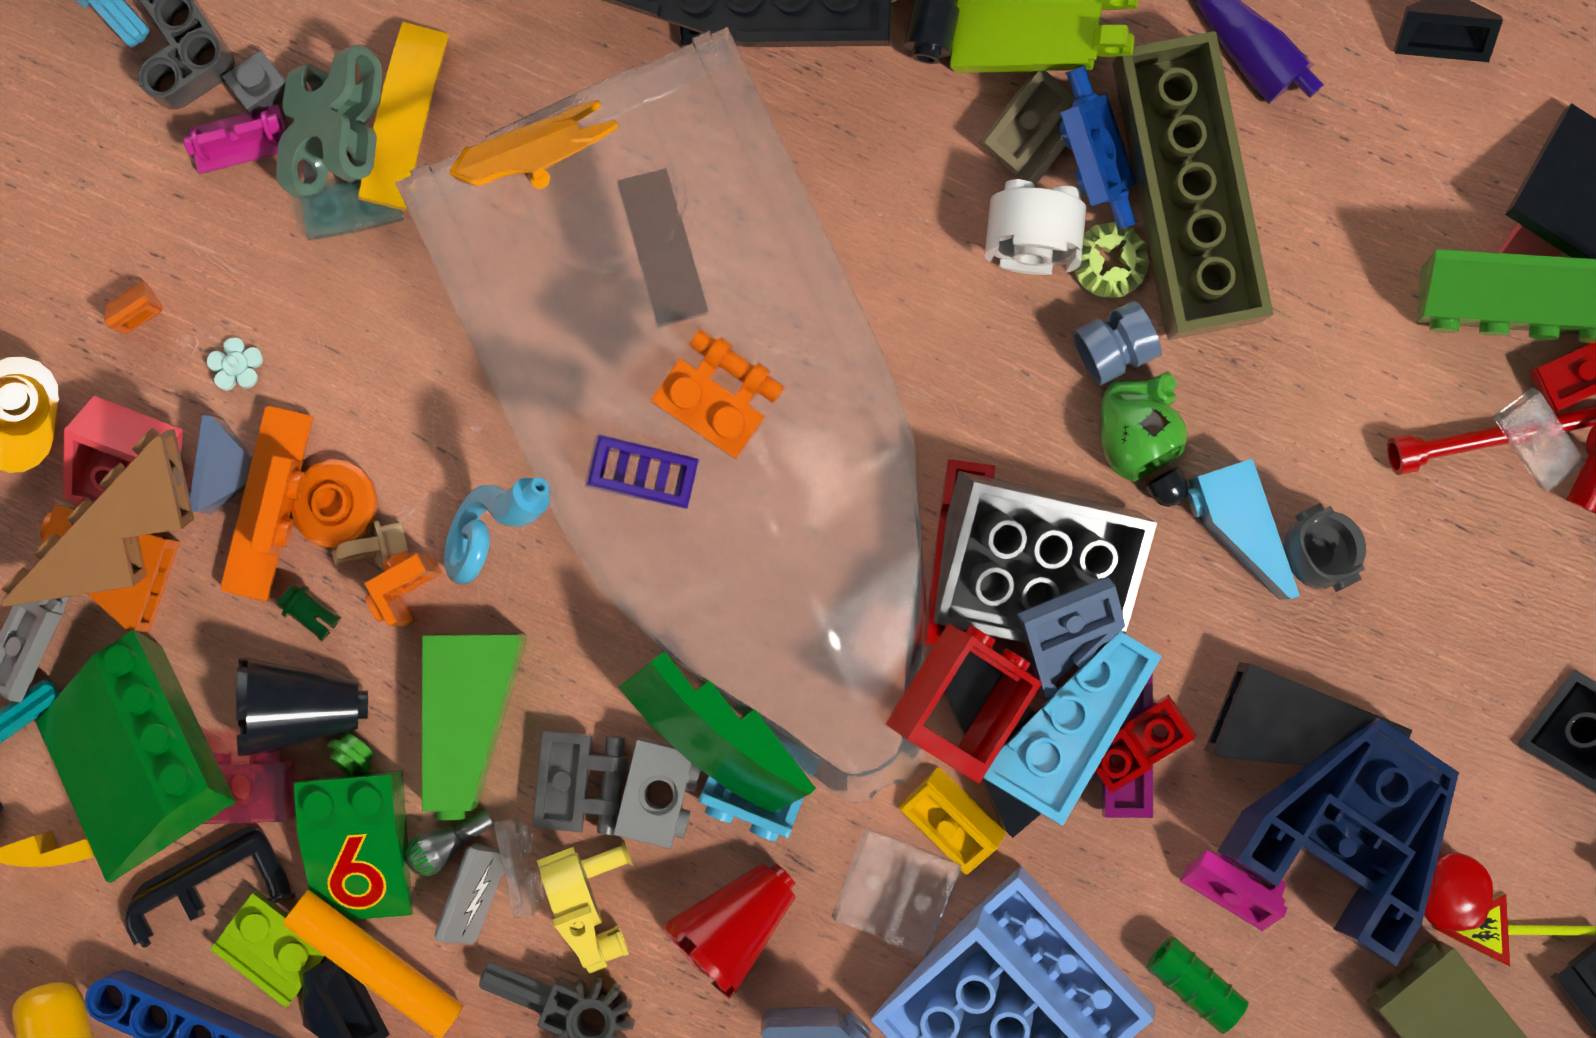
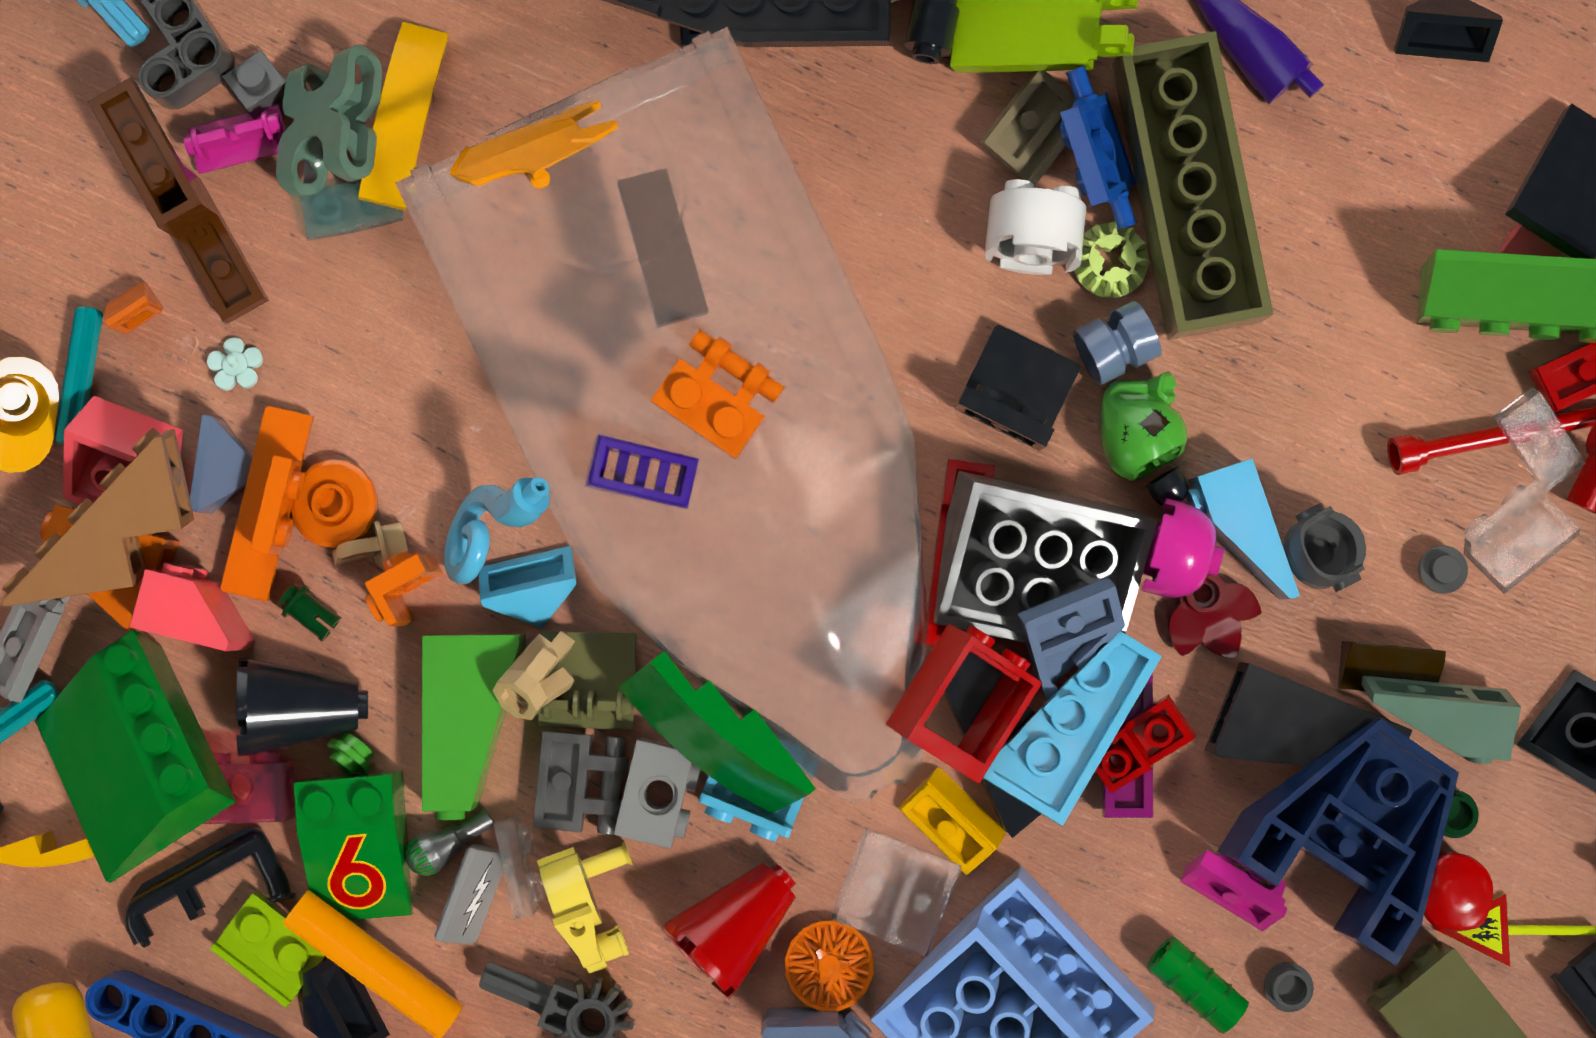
none -> teal axle [54,306,103,445]
none -> reddish brown bracket [87,78,269,324]
none -> coral slope [130,562,255,651]
none -> medium azure slope [478,546,577,629]
none -> tan rock [492,631,575,720]
none -> olive hinge [537,631,636,729]
none -> orange wheel [785,920,874,1012]
none -> black bracket [954,325,1081,451]
none -> dark pink cylinder [1140,498,1224,598]
none -> dark red plate [1168,574,1262,659]
none -> dark grey plate [1264,962,1314,1012]
none -> dark brown slope [1338,641,1446,691]
none -> sand green slope [1361,676,1521,764]
none -> dark grey plate [1418,546,1468,594]
none -> dark green plate [1444,790,1479,838]
none -> clear bracket [1463,478,1580,594]

